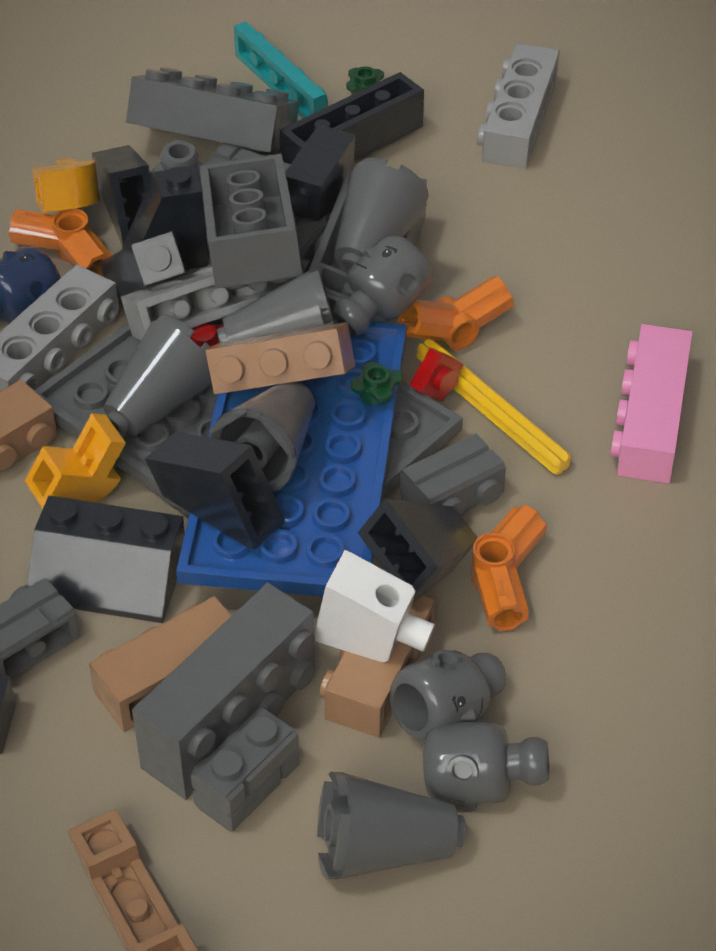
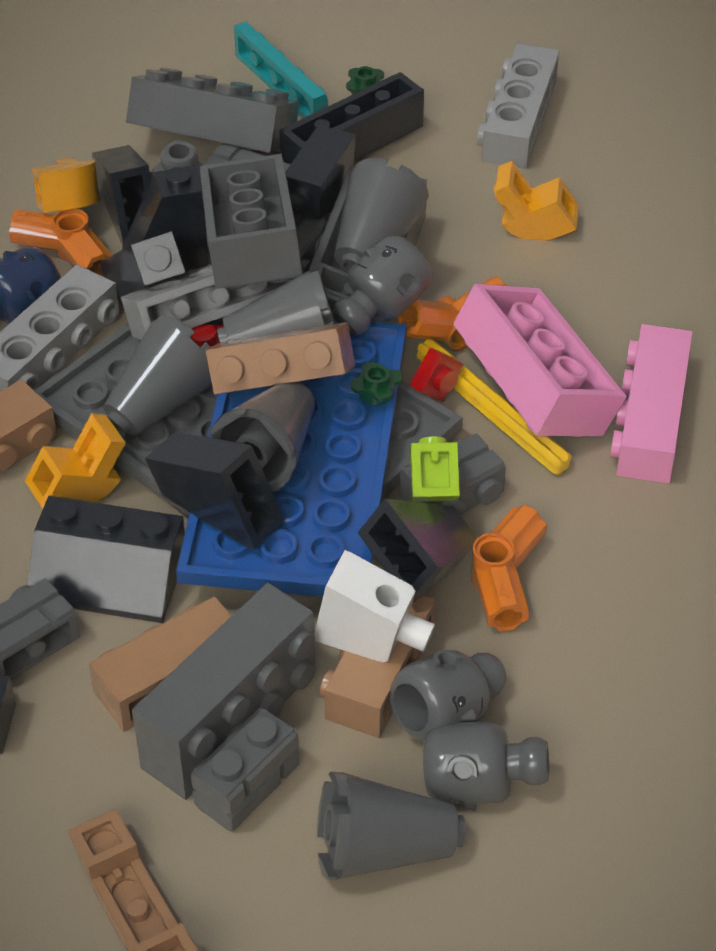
none -> lime bracket [409,436,460,502]
none -> bright pink brick [453,284,627,437]
none -> light orange brick [494,161,579,241]

